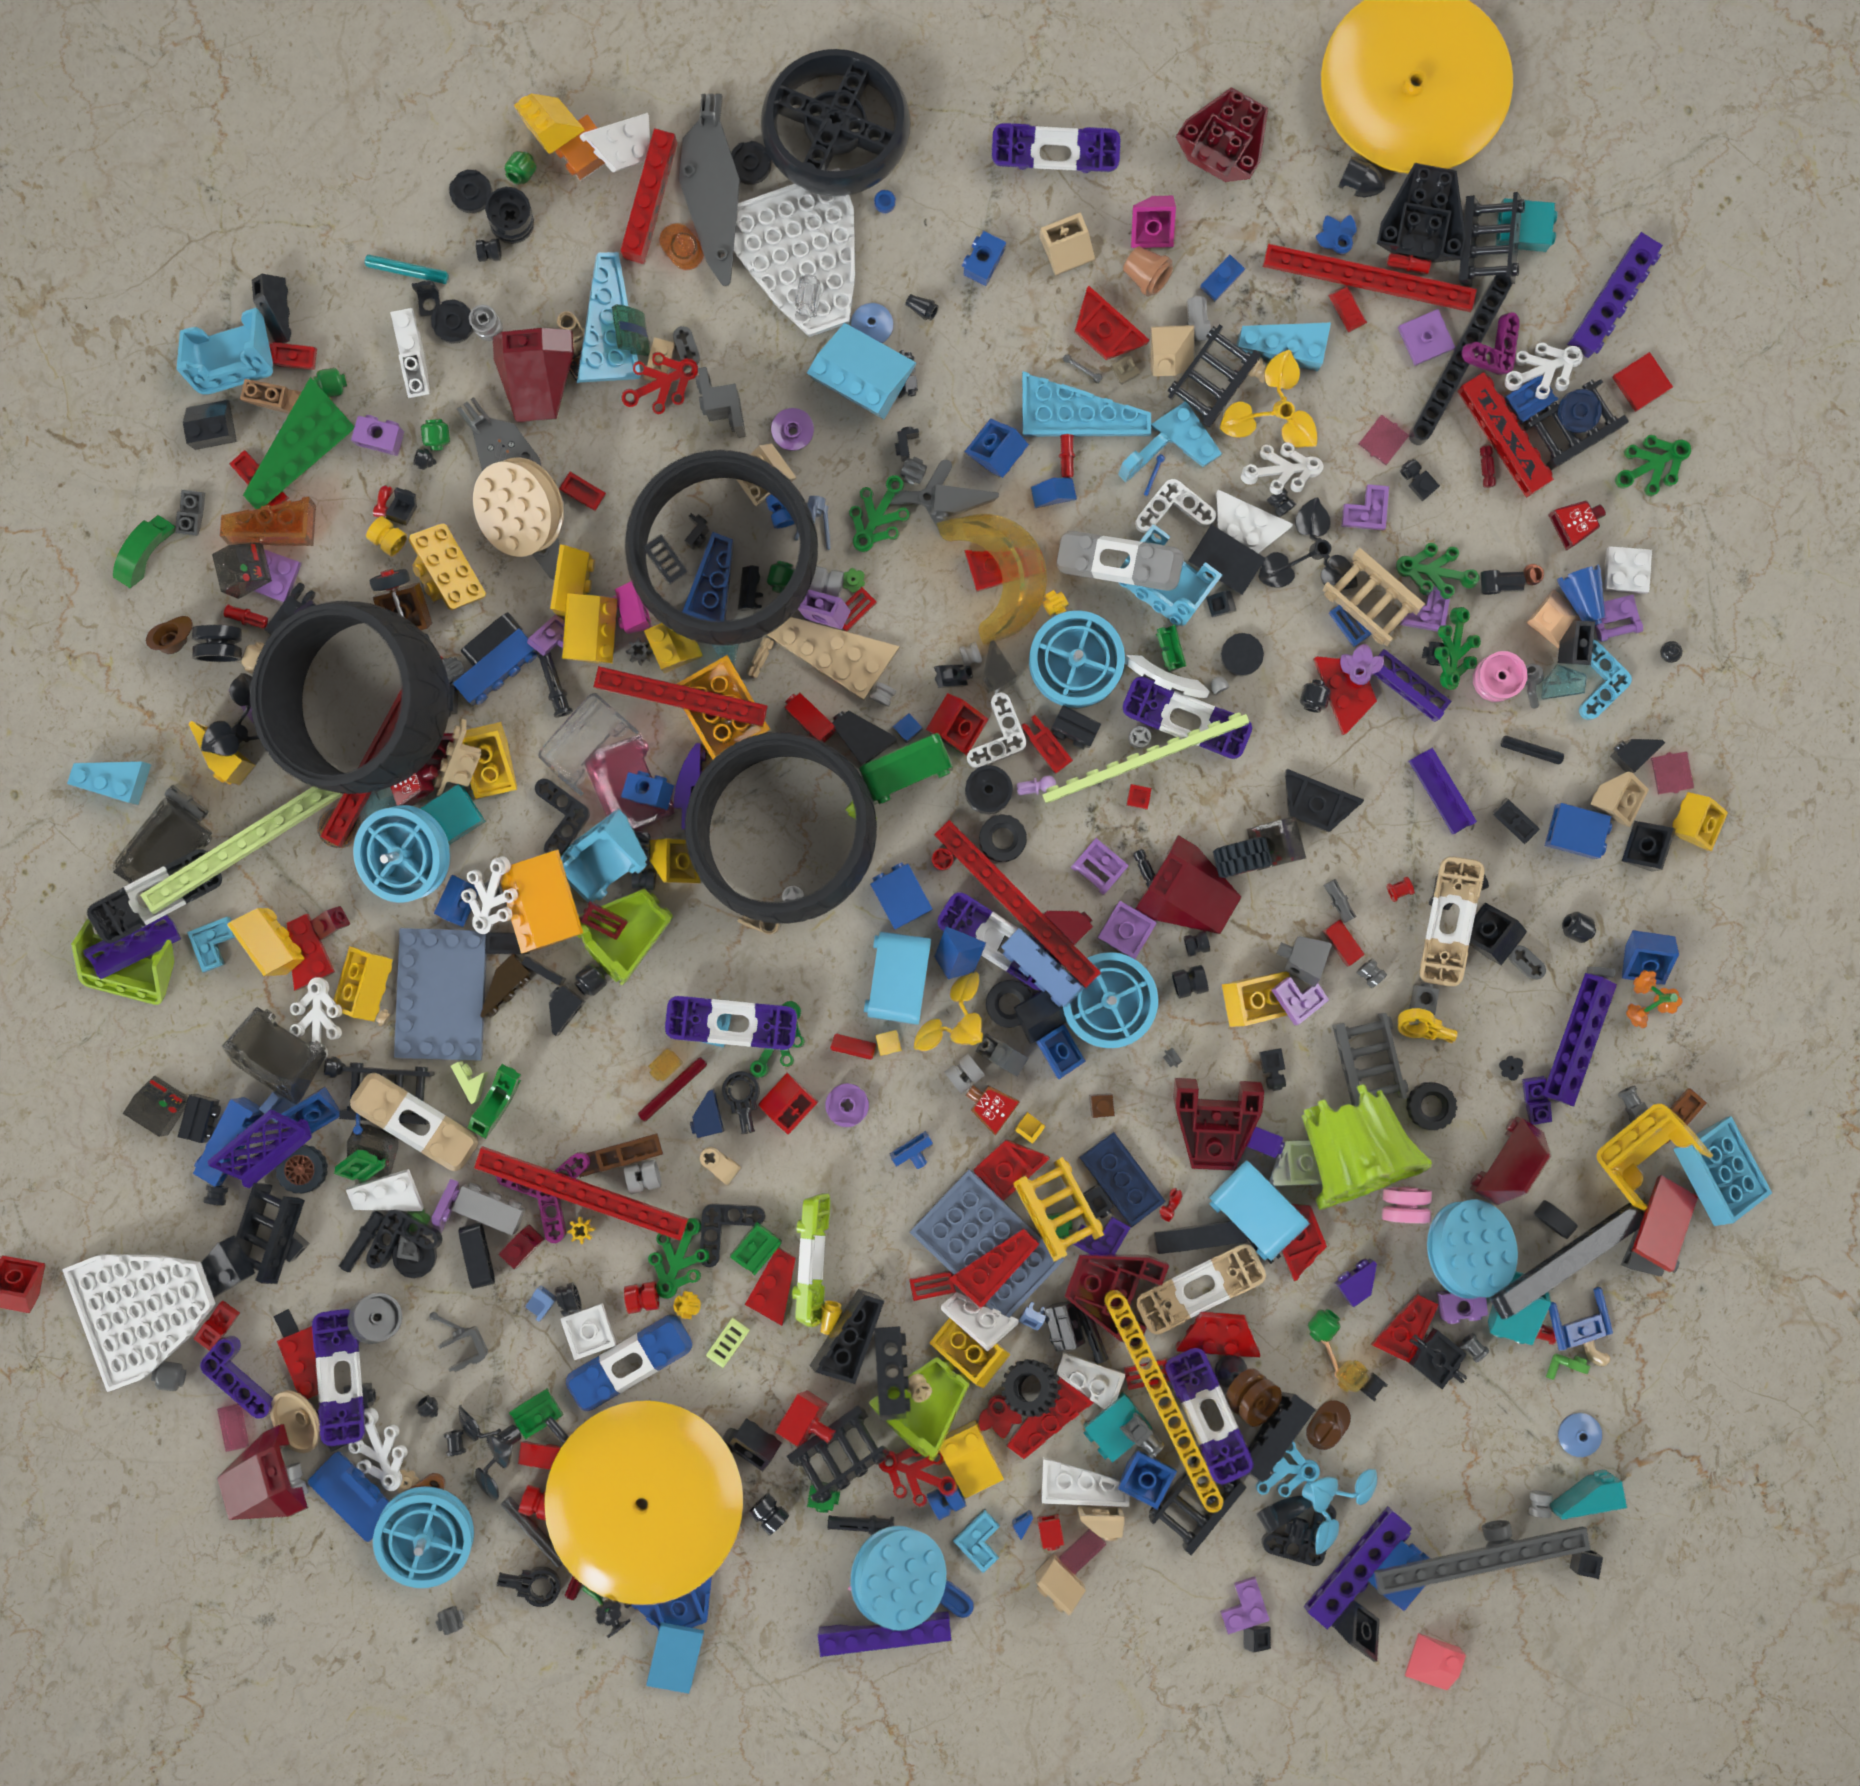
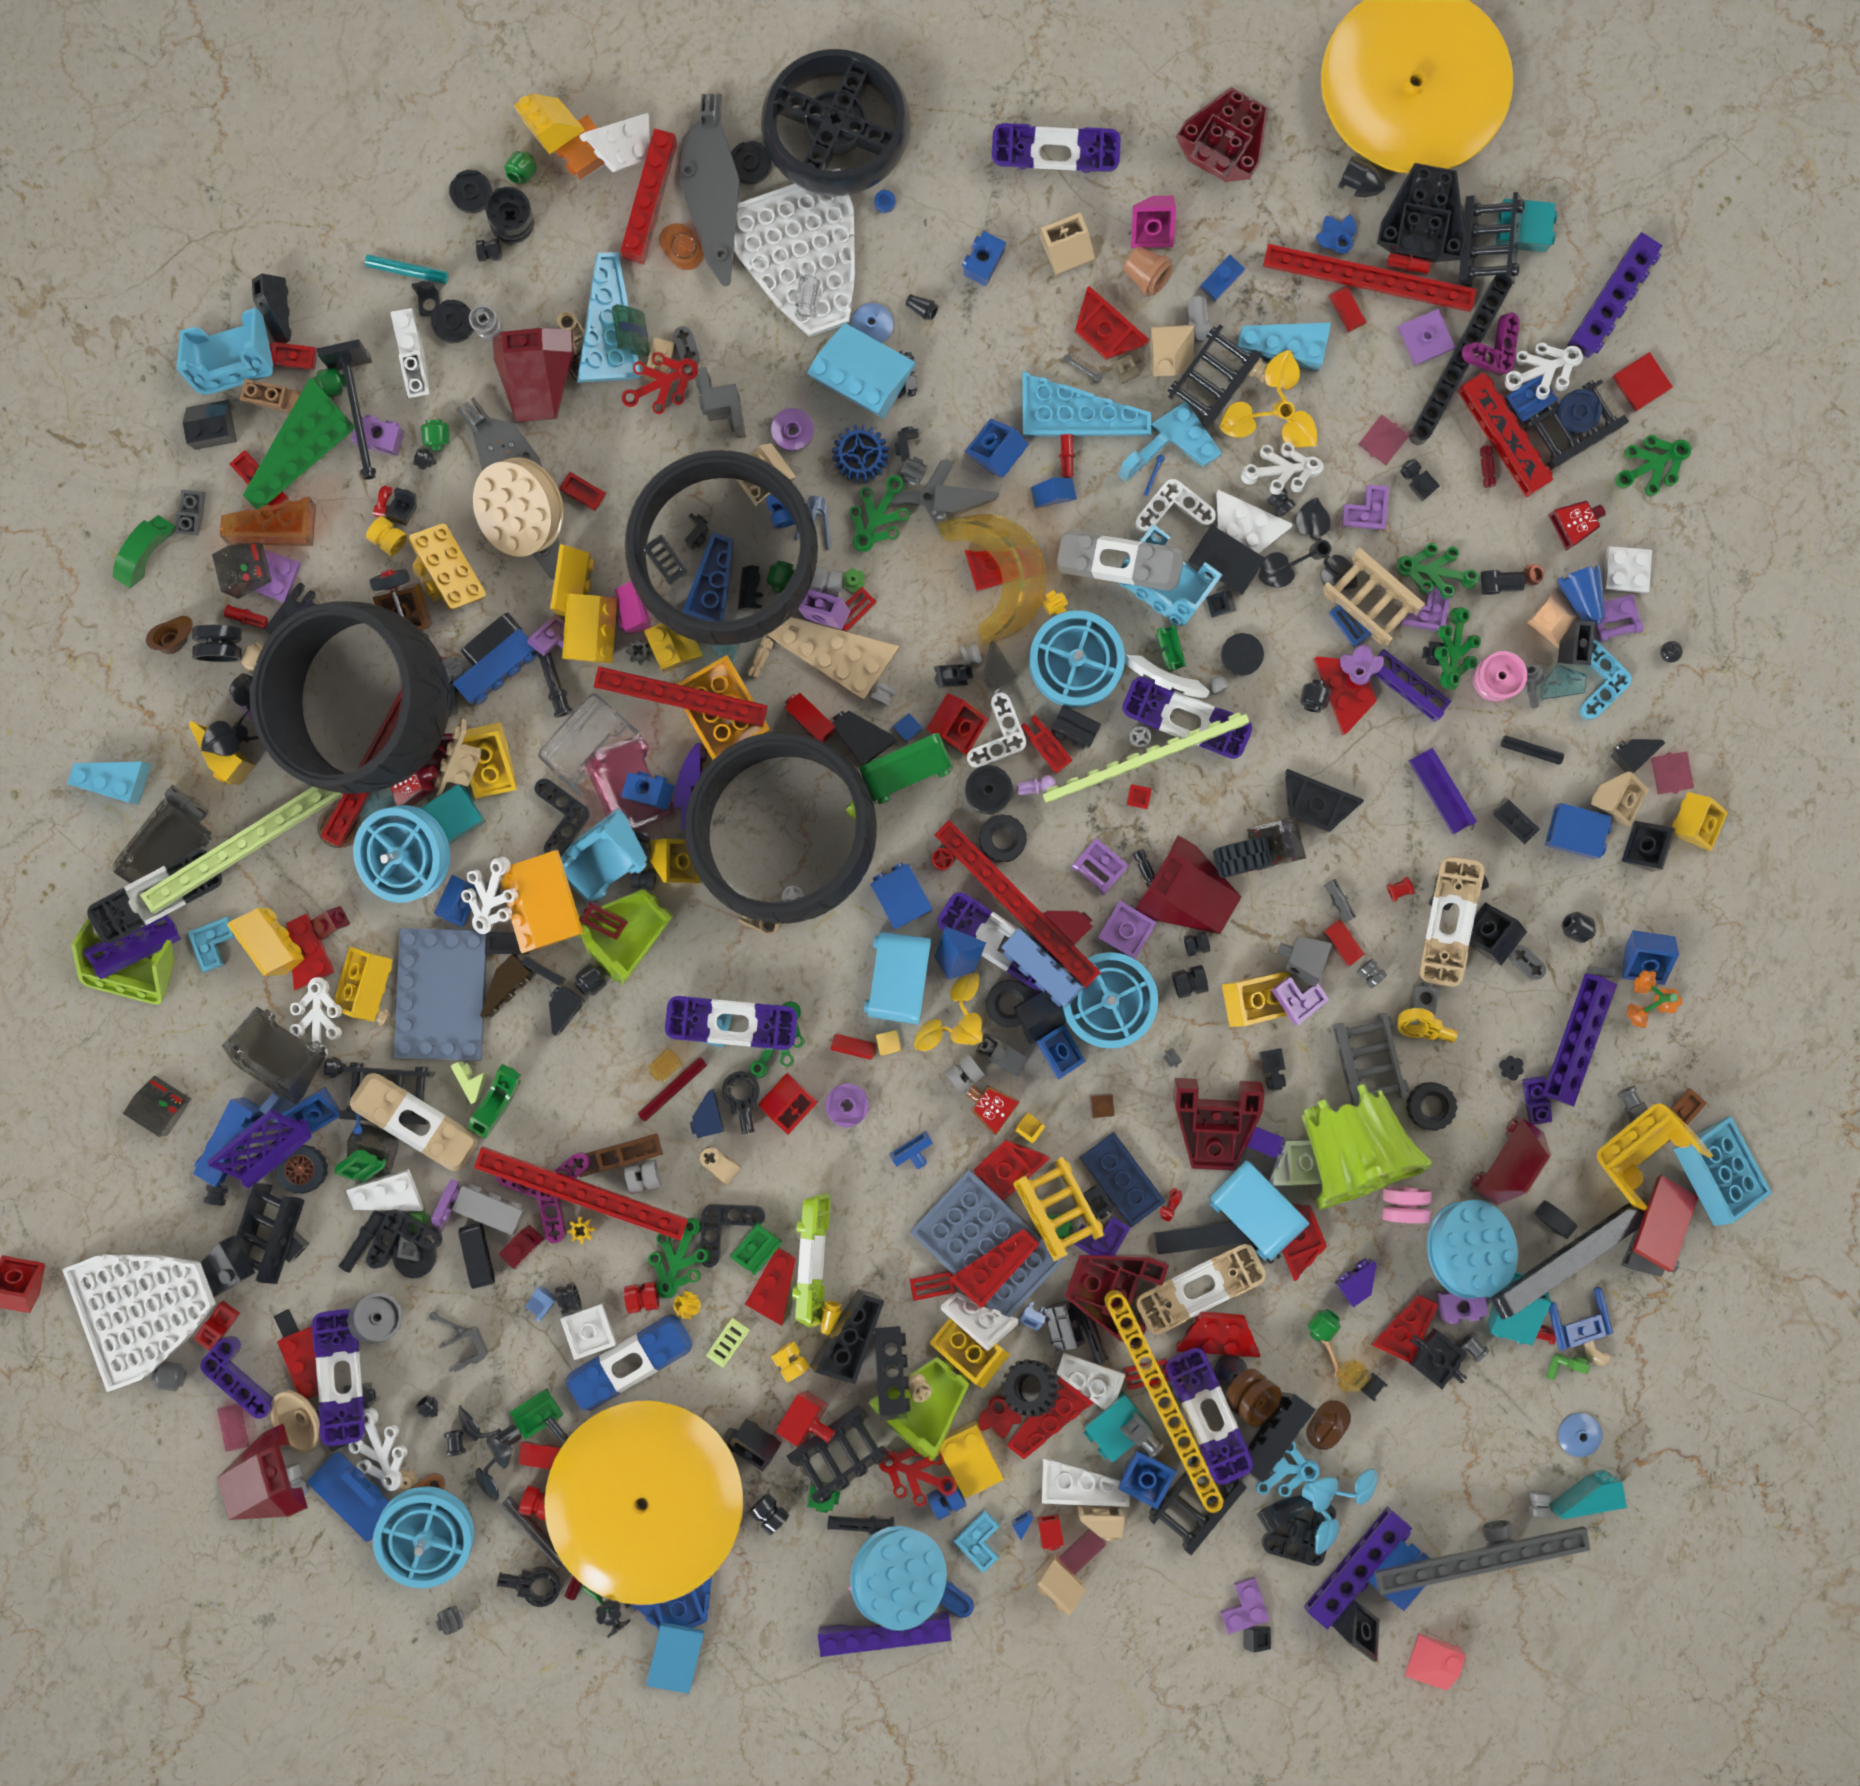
black brick [177,1094,221,1143] -> none
black brick [1570,1550,1603,1579] -> none
none -> black tile [317,339,377,480]
none -> yellow wheel [770,1341,810,1382]
none -> blue gear [832,425,889,483]

